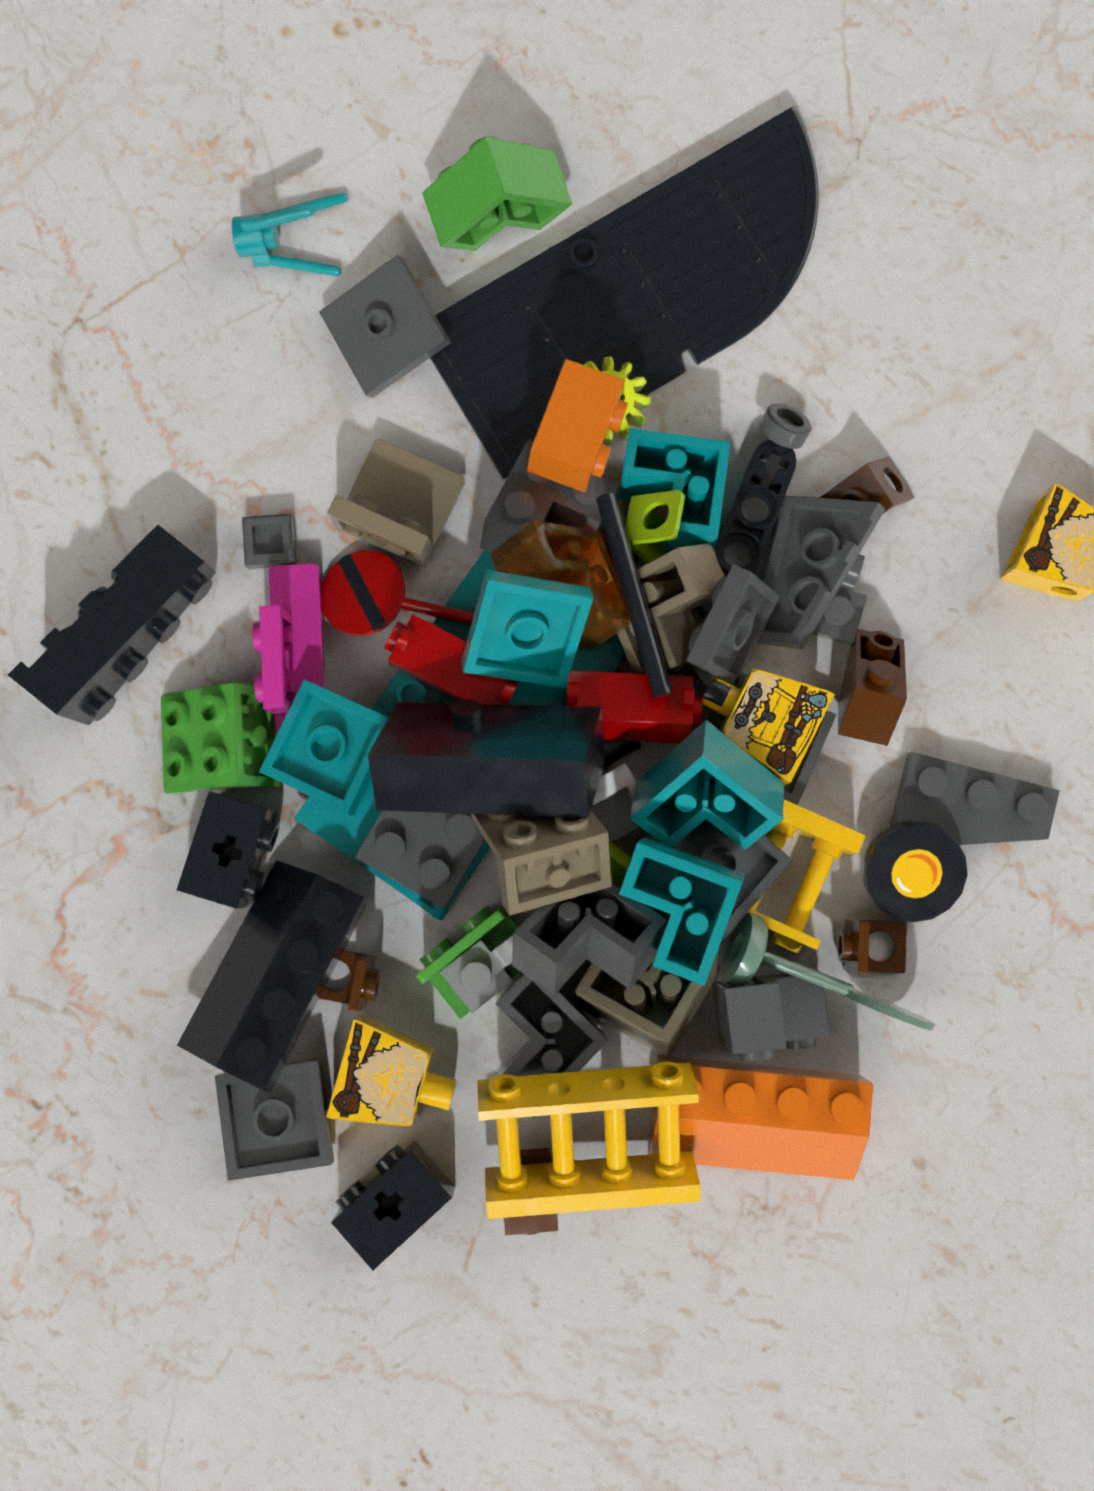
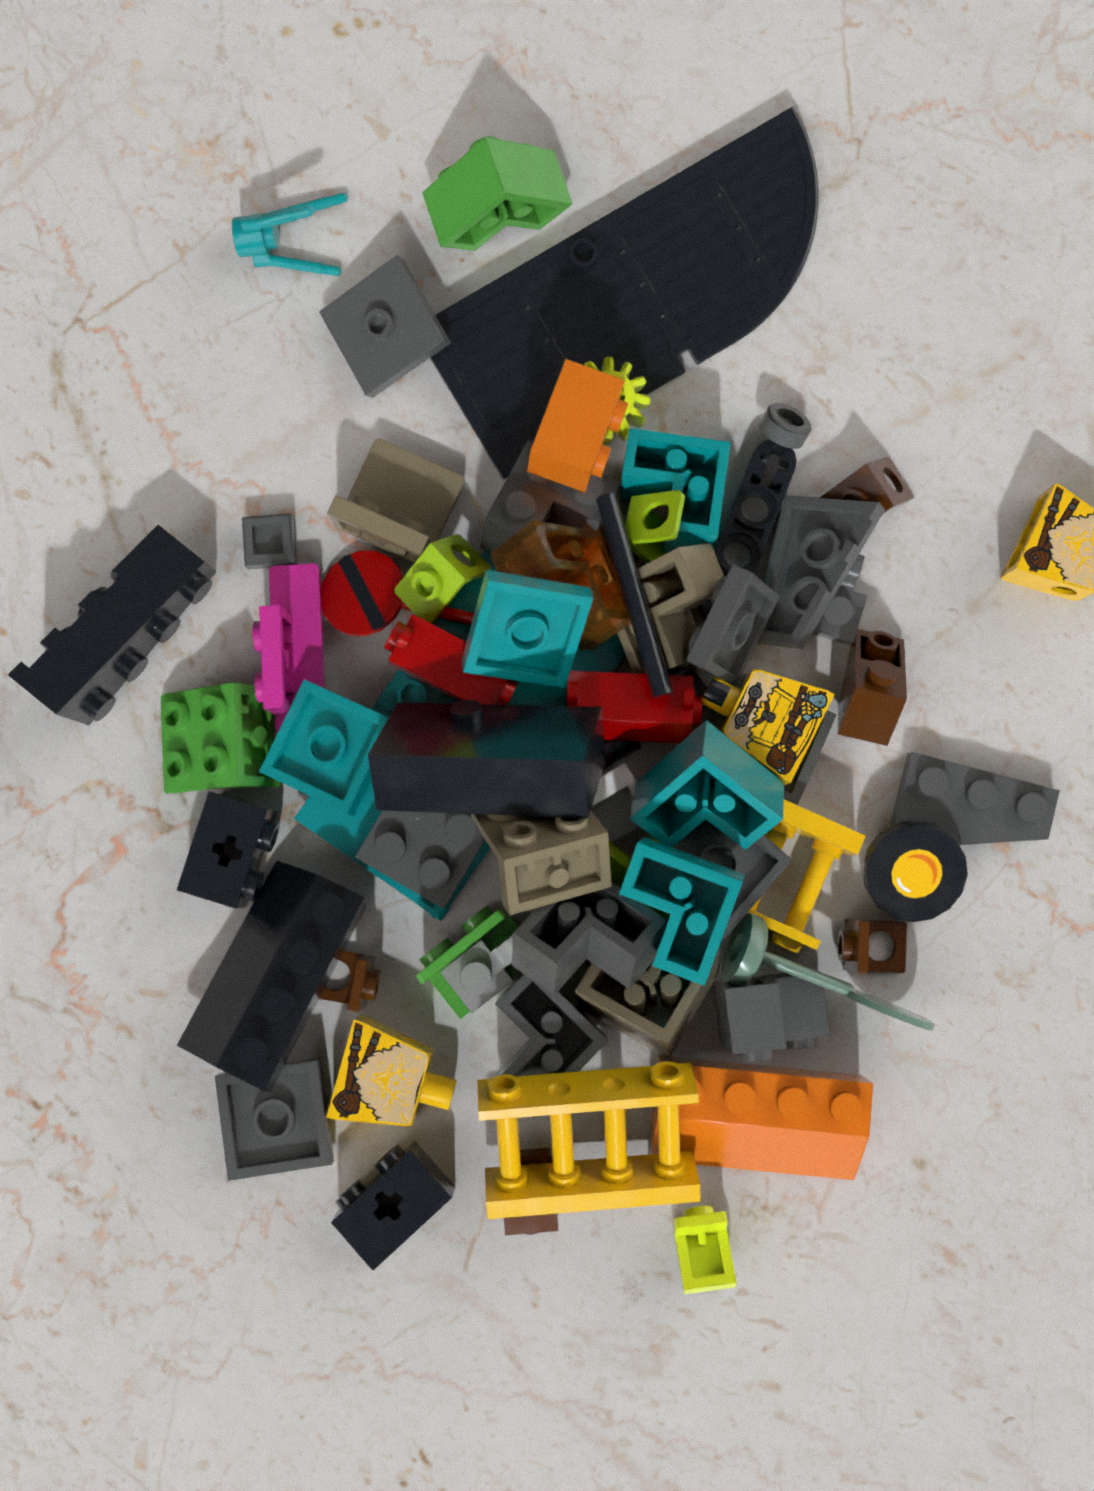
none -> lime bracket [395,534,492,623]
none -> neon yellow bracket [673,1206,737,1294]

